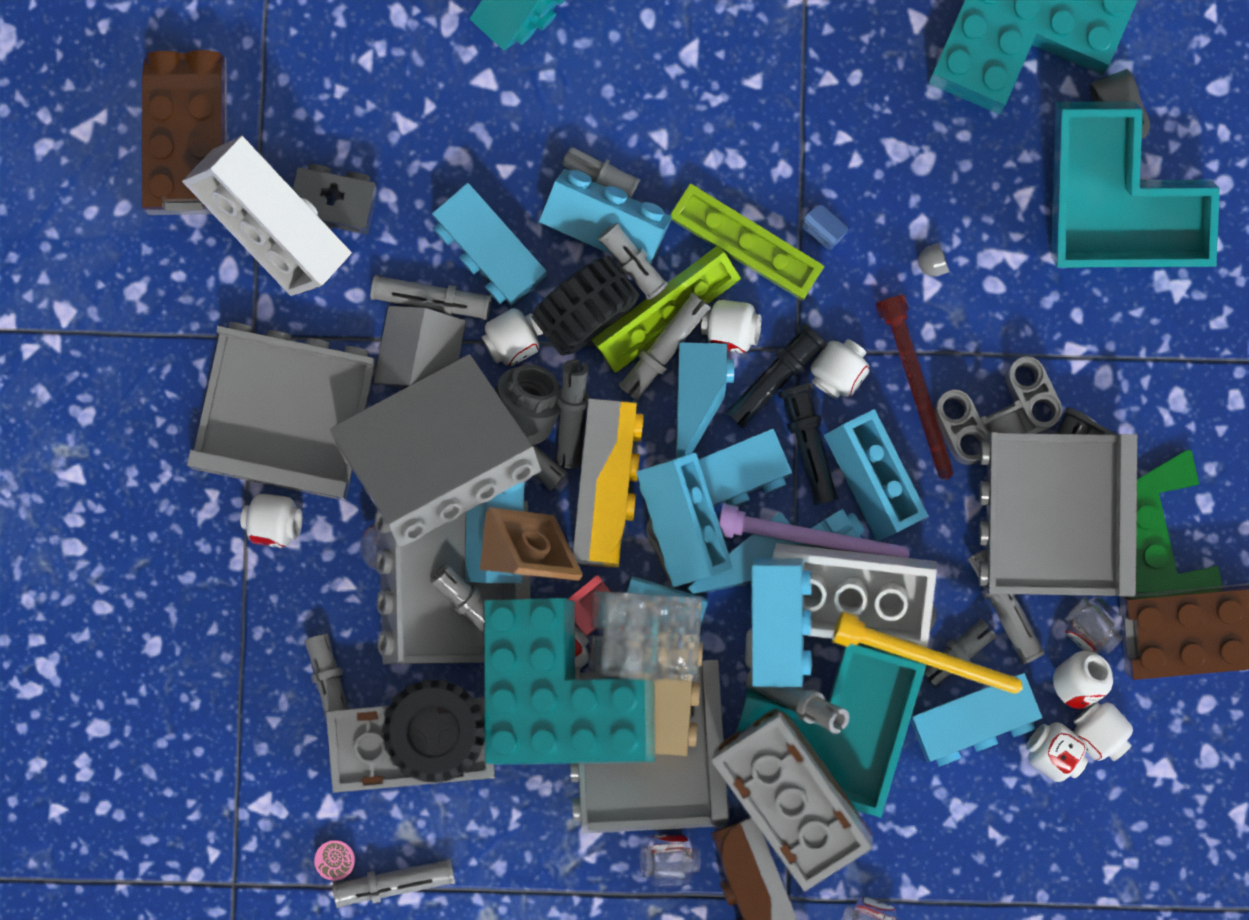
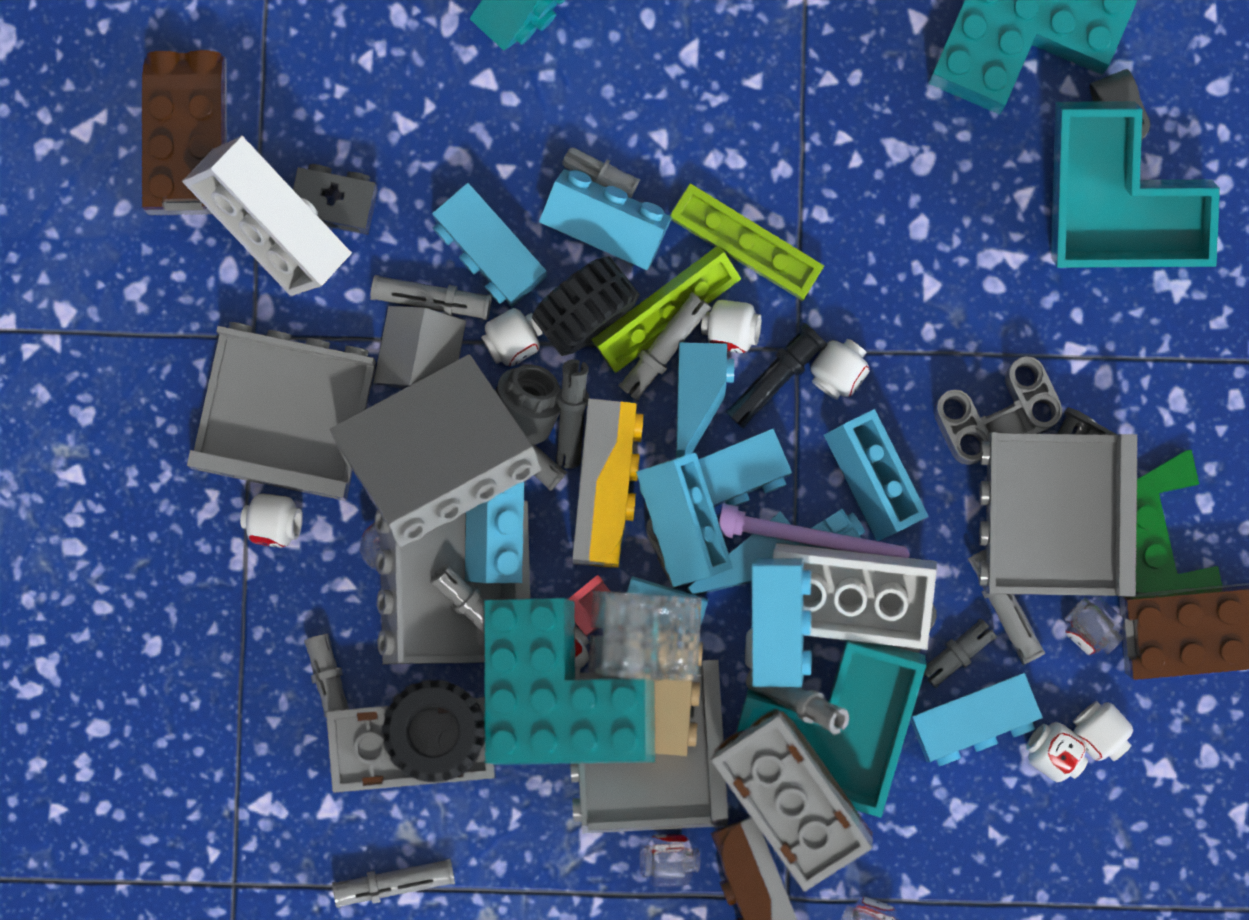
tile [314,840,356,881] -> none
medium nougat slope [480,507,583,580] -> none
light grey pin [598,223,668,300] -> none
black pin [777,383,839,506] -> none
medium blue slope [802,205,848,250] -> none
yellow piece [832,611,1022,694] -> none
clear red piece [875,294,953,480] -> none
light grey hinge [918,242,950,277] -> none
white head [1053,650,1113,709] -> none

